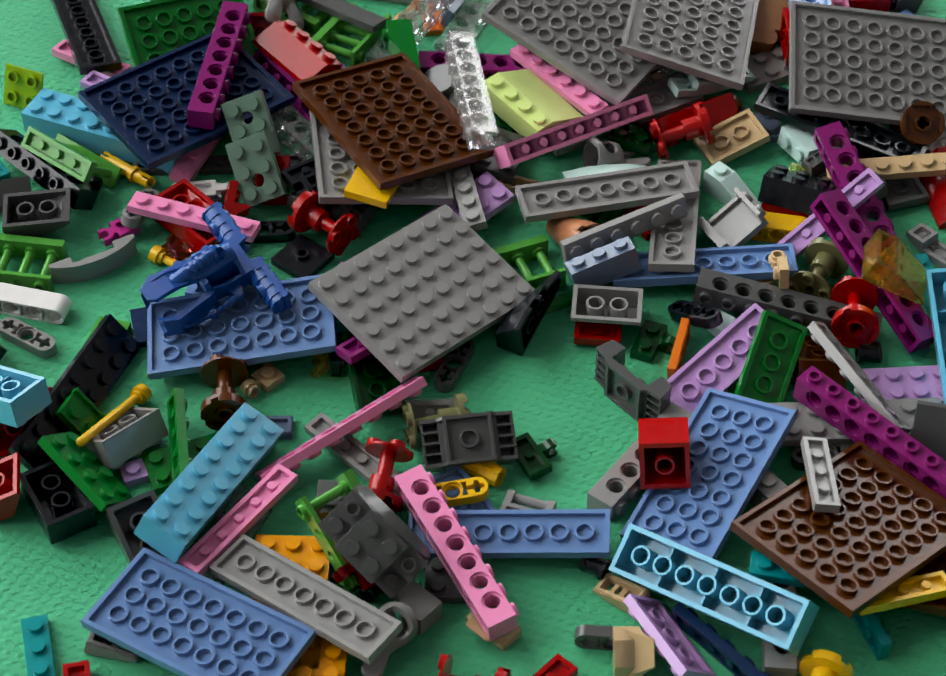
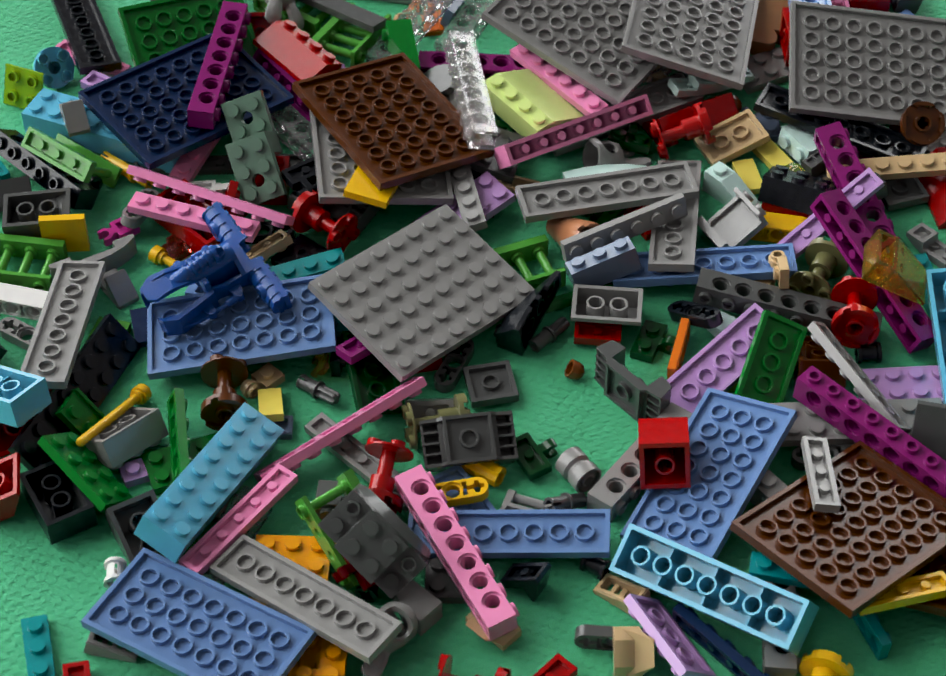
none -> light grey plate [20,260,106,389]
none -> medium azure plate [33,47,74,89]
none -> yellow tile [38,214,90,252]
none -> light grey slope [59,99,91,137]
none -> light grey slope [100,268,139,310]
none -> white bush [103,556,127,589]
none -> bright pink plate [126,165,295,228]
none -> tan plate [246,229,294,262]
none -> light yellow tile [257,388,284,422]
none -> teal plate [270,247,345,280]
none -> dark grey axle [296,374,340,405]
none -> dark grey plate [463,360,519,409]
none -> black slope [500,562,551,602]
none -> dark grey axle [528,317,570,353]
none -> dark grey axle [543,492,587,509]
none -> light grey wheel [555,446,601,493]
none -> dark orange hinge [565,359,585,380]
none -> light yellow tile [731,158,762,194]
none -> light yellow tile [751,139,794,169]

